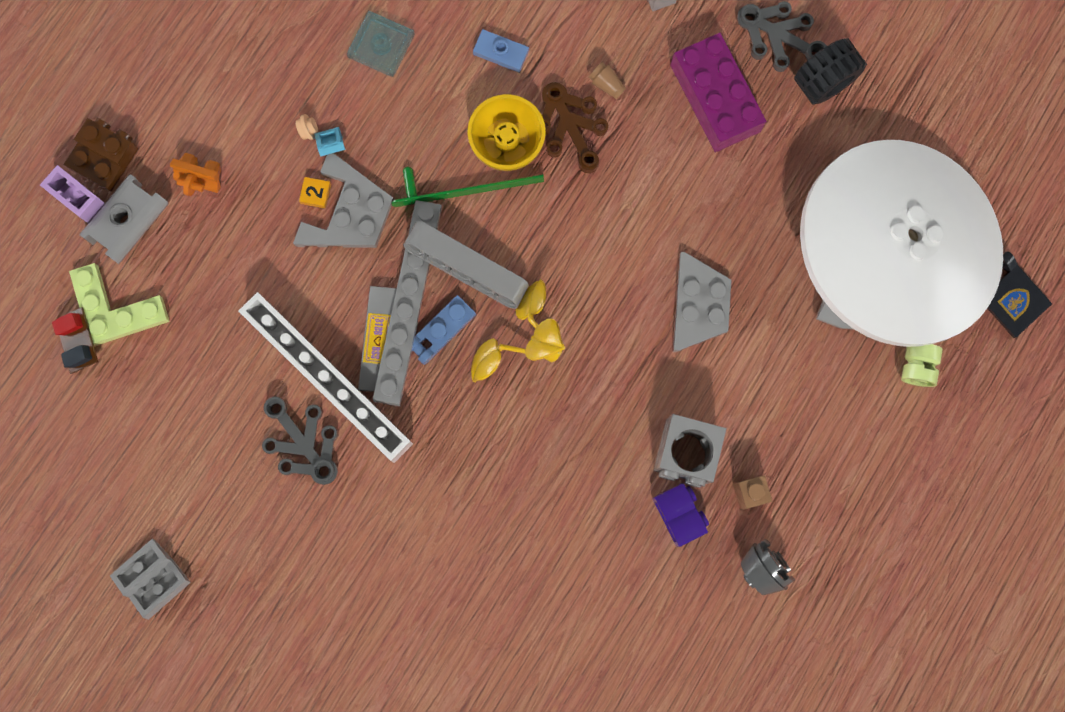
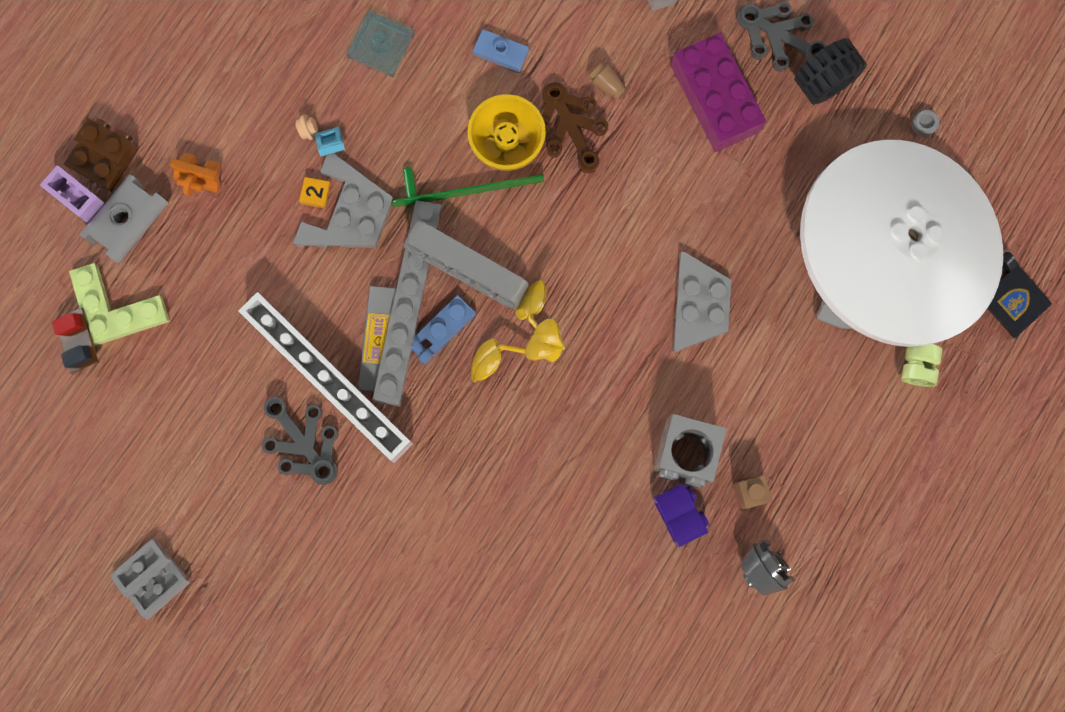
none -> light grey tile [911,109,939,137]

